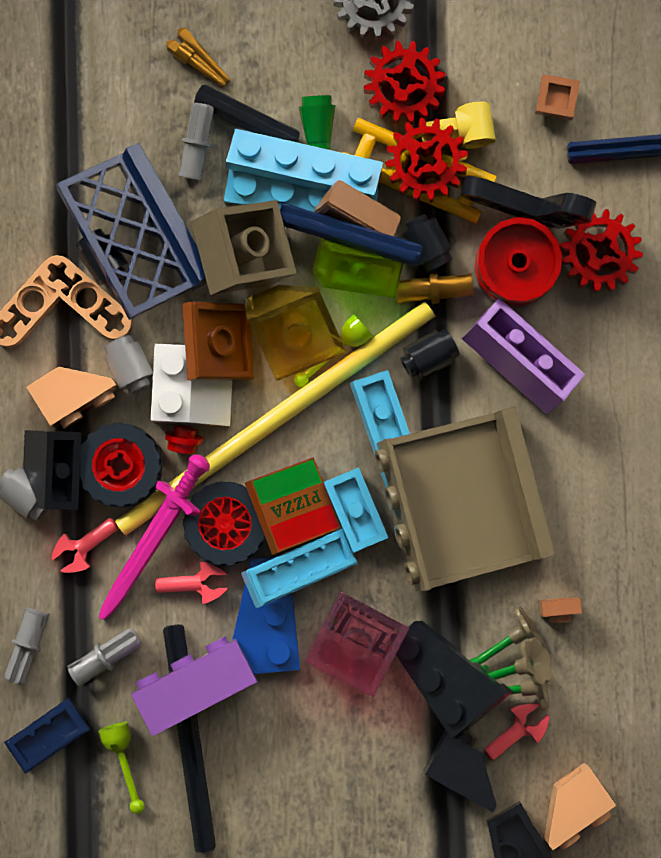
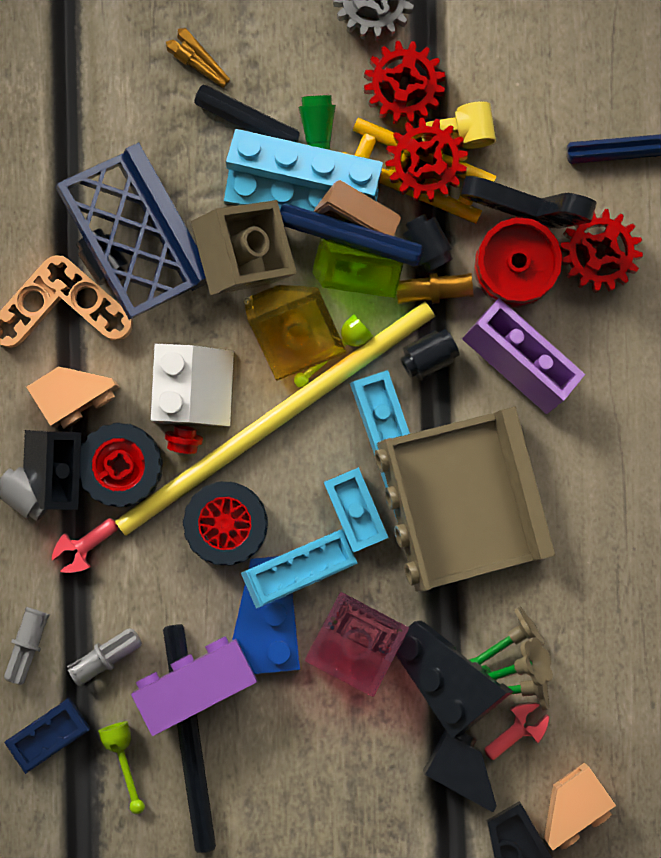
dark pink sword [99,455,210,620] -> none
light grey brick [104,335,153,394] -> none
coral bar [155,562,228,604] -> none
light grey axle [178,103,214,180] -> none
dark orange tile [182,302,254,381] -> none
tile [245,457,341,555] -> none
nougat plate [535,74,580,121] -> none
nougat plate [538,596,582,623] -> none

